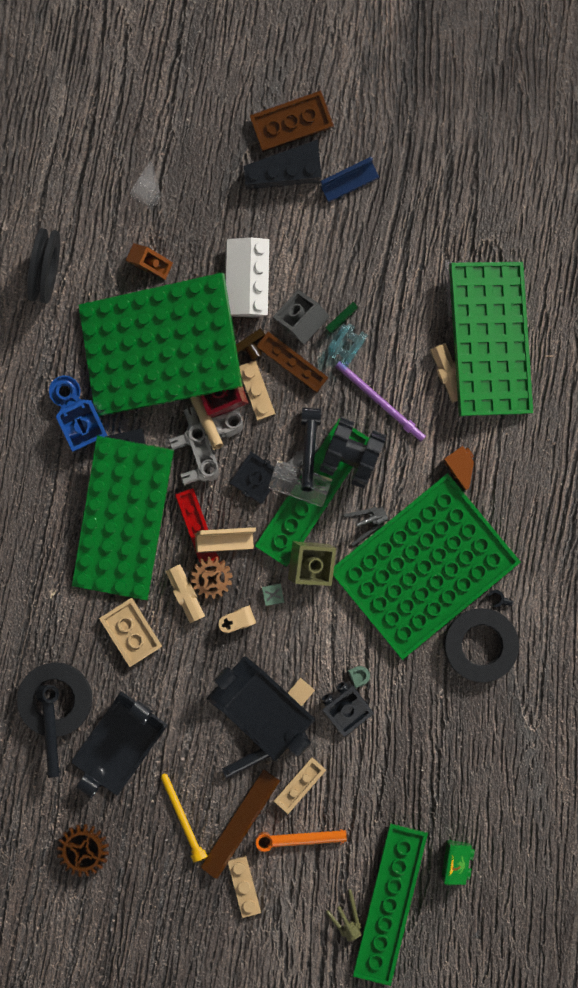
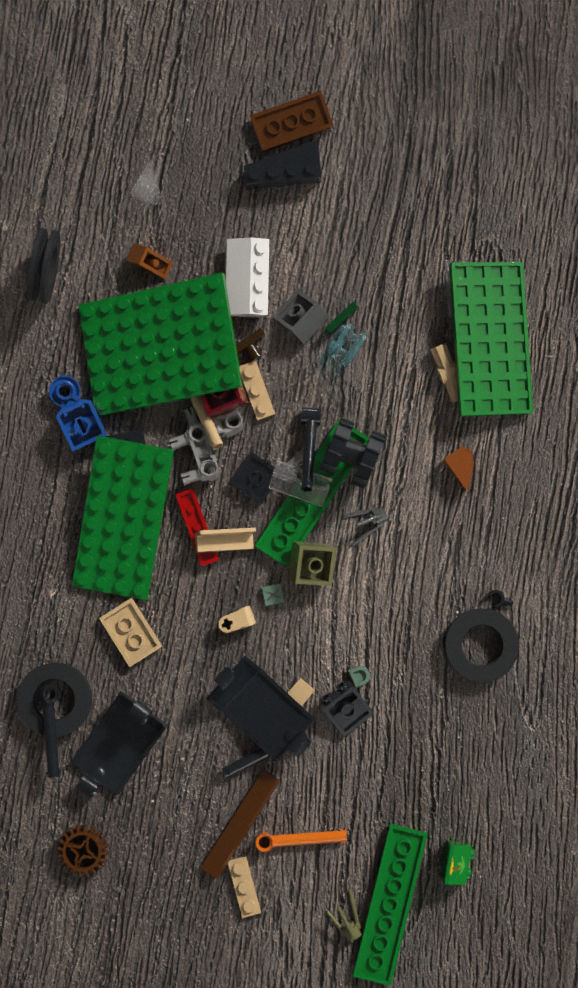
yellow piece [161,774,208,863] -> none
tan piece [165,564,205,623] -> none
medium nougat gear [190,556,232,599] -> none
reddish brown plate [257,332,329,393] -> none
tan plate [274,757,326,814] -> none
dark blue panel [320,157,379,203] -> none
green plate [333,473,521,660] -> none
medium lavender bar [335,361,426,441] -> none

